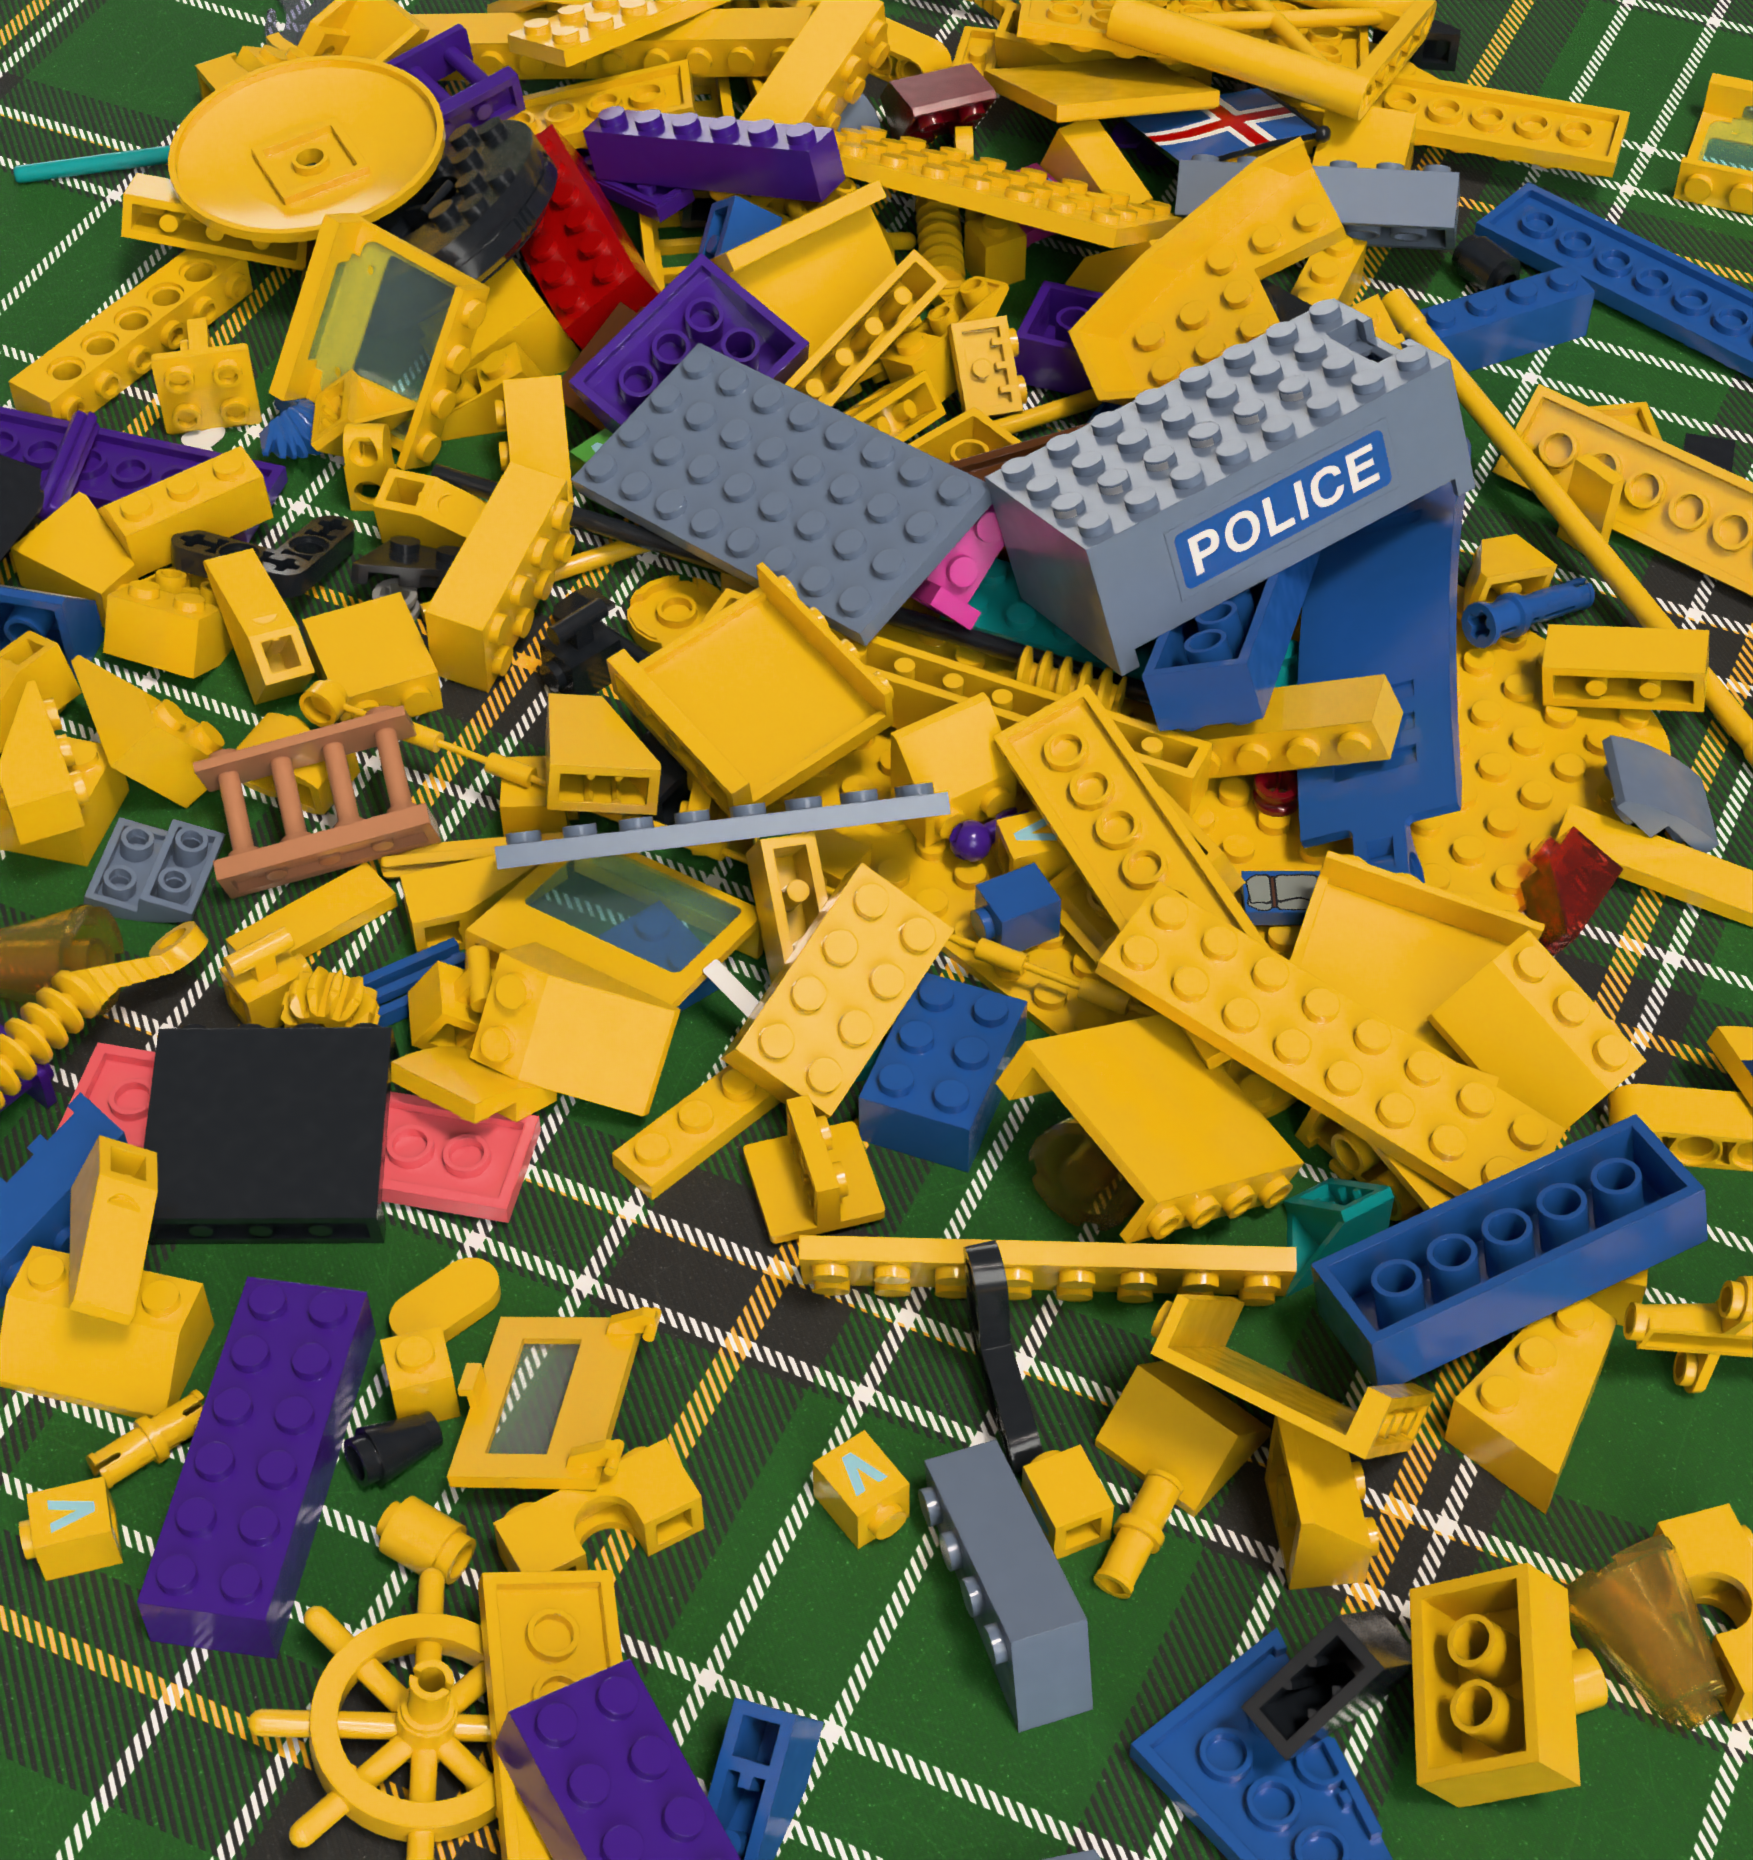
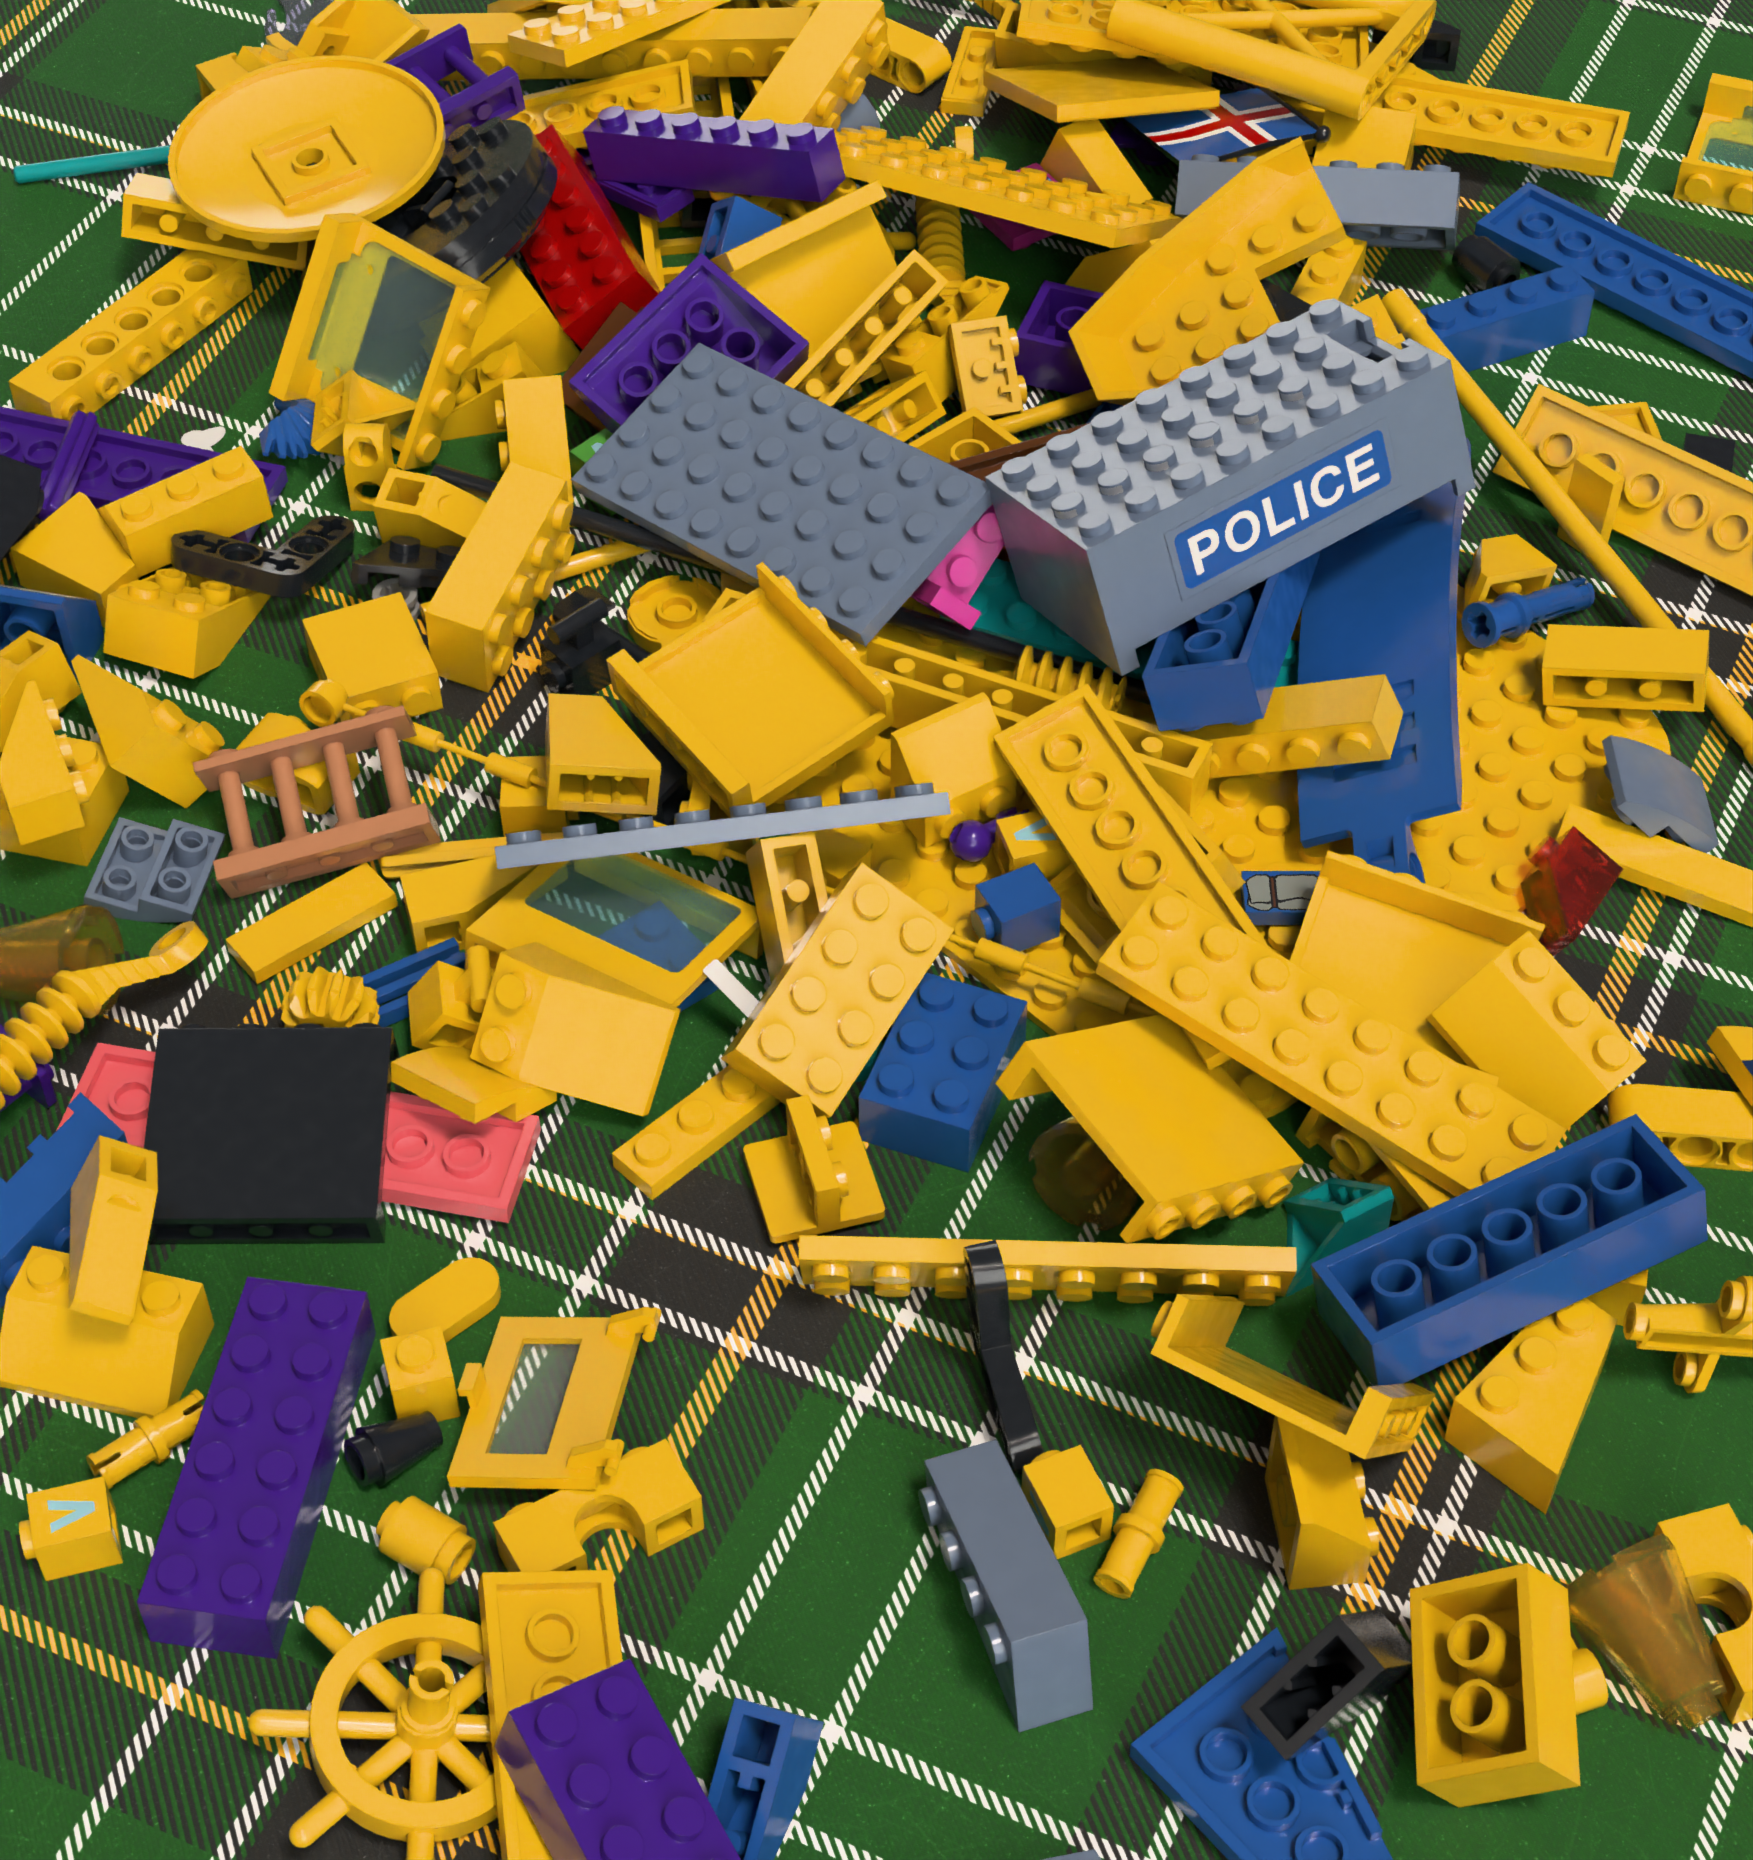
yellow bracket [151,317,262,435] -> none
yellow slope [203,548,315,705] -> none
yellow brick [219,927,313,1028] -> none
yellow brick [813,1430,910,1549] -> none
dark red slope [880,63,997,145] -> none
yellow brick [964,209,1027,285] -> none
yellow slope [1095,1361,1271,1517] -> none
dark red bush [1252,770,1299,817] -> none

